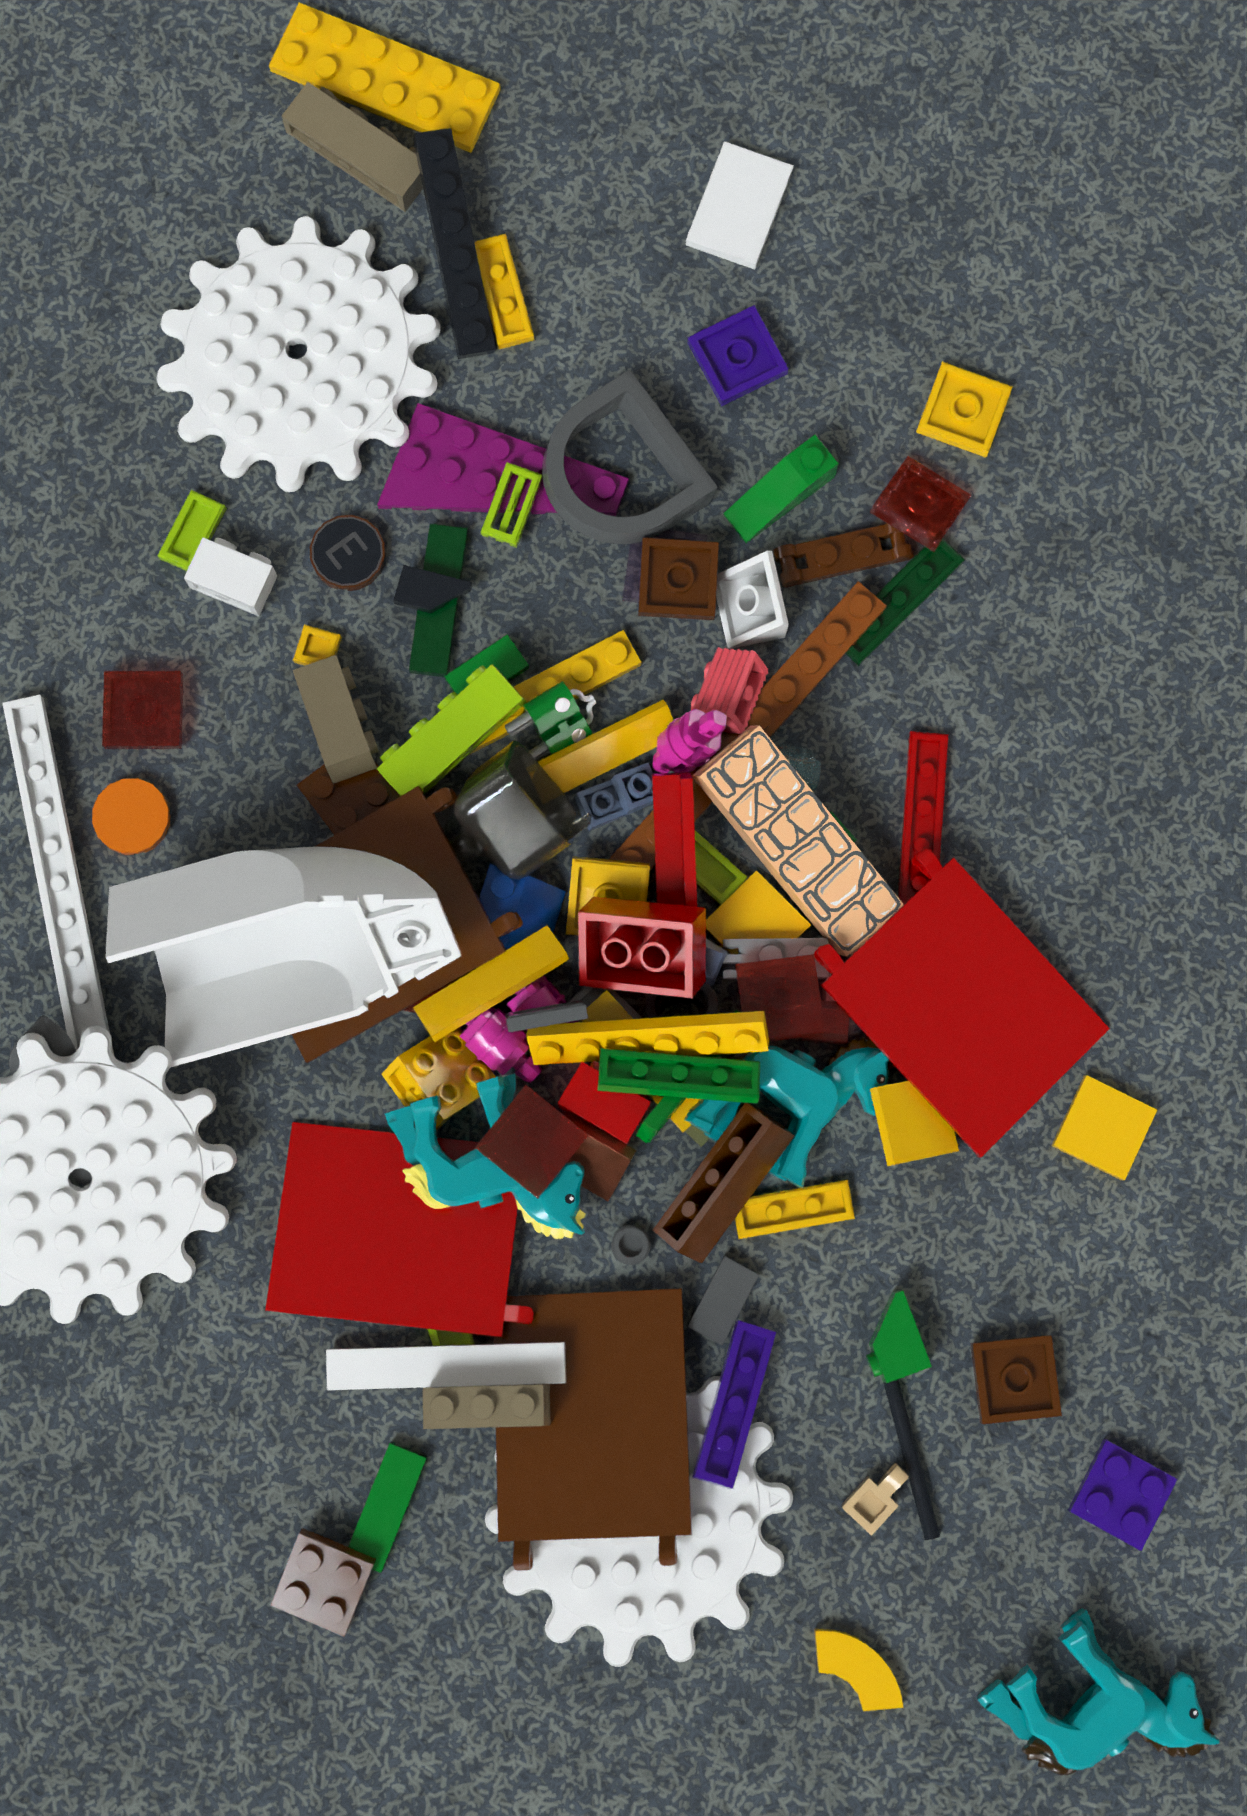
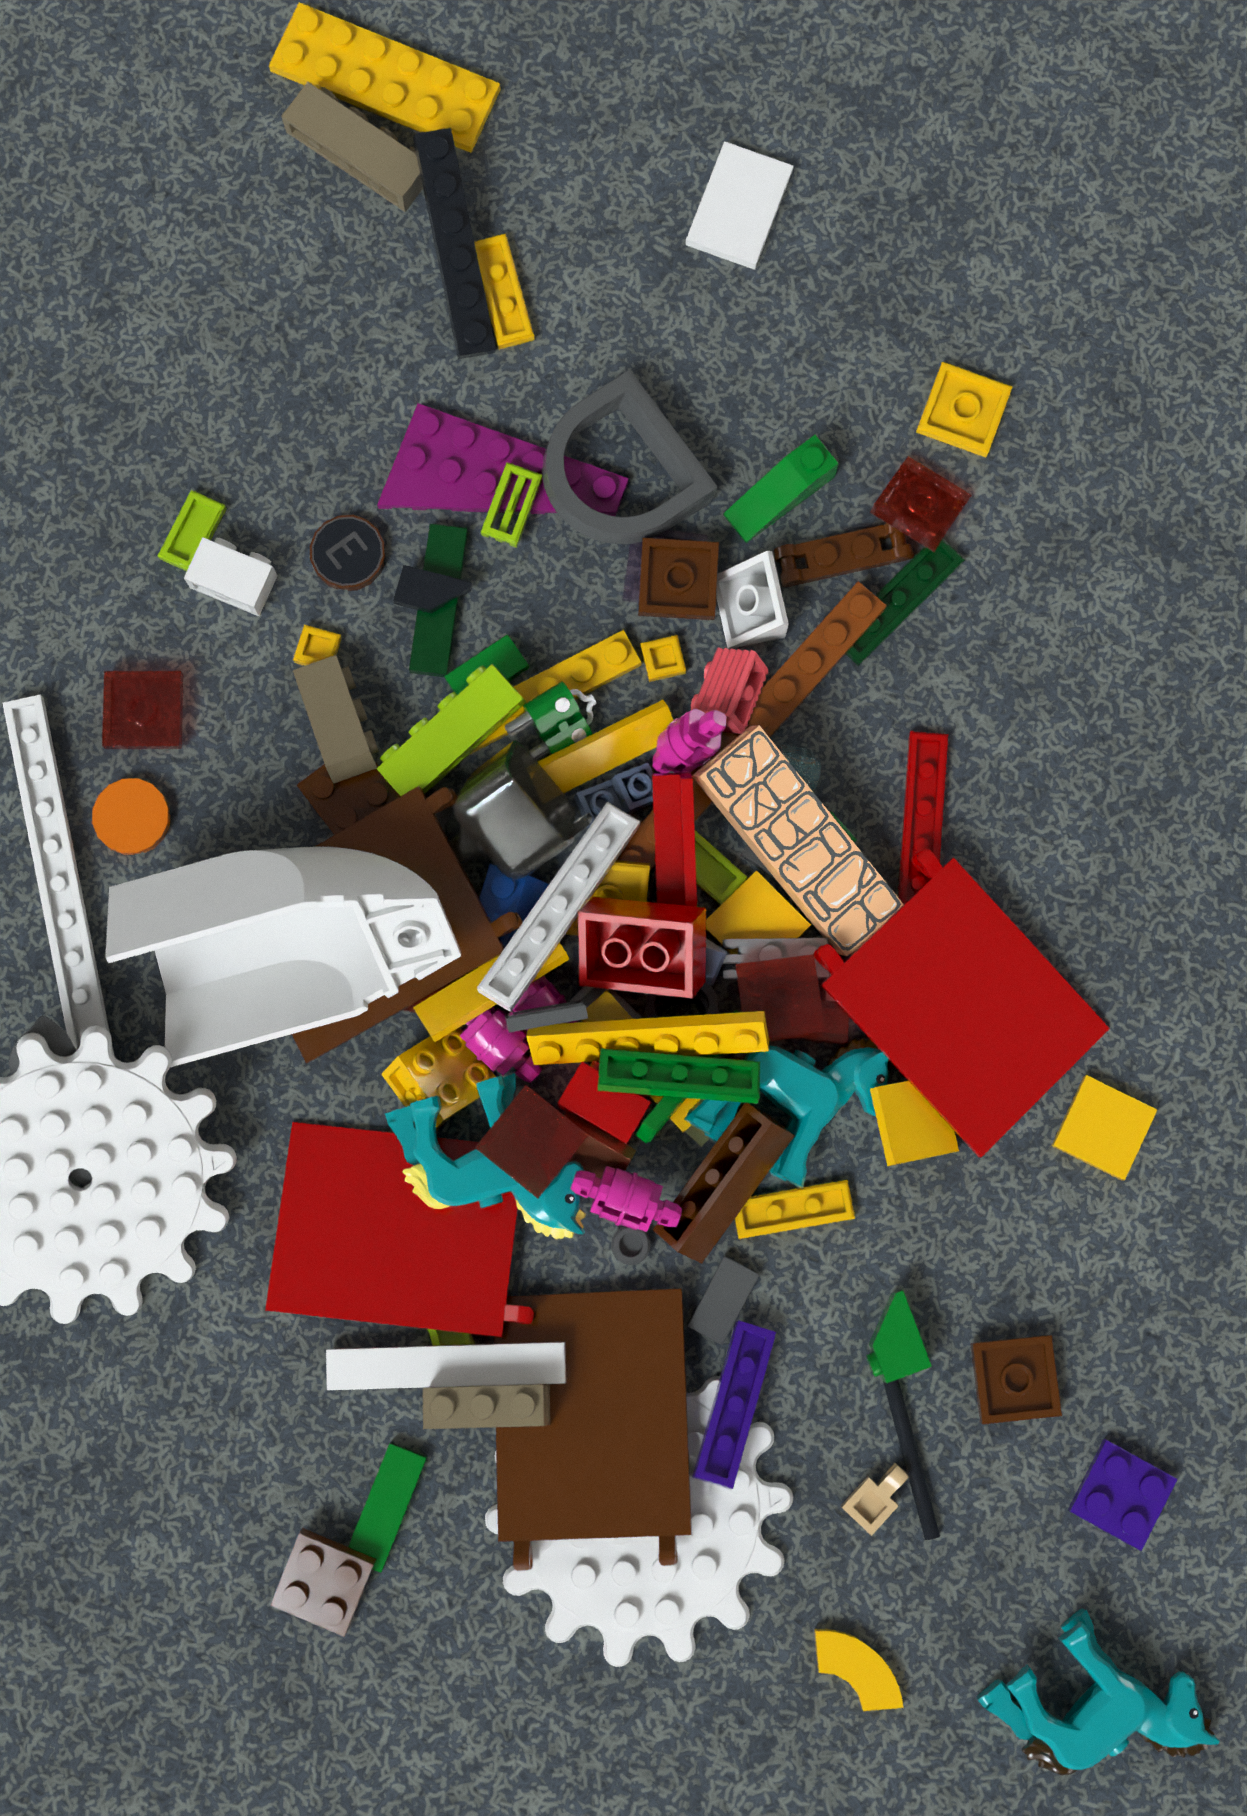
white plate [156,216,441,492] -> none
dark purple plate [687,305,789,407] -> none
none -> white tile [477,802,640,1012]
none -> dark pink piece [570,1166,682,1232]
none -> yellow tile [640,635,686,682]

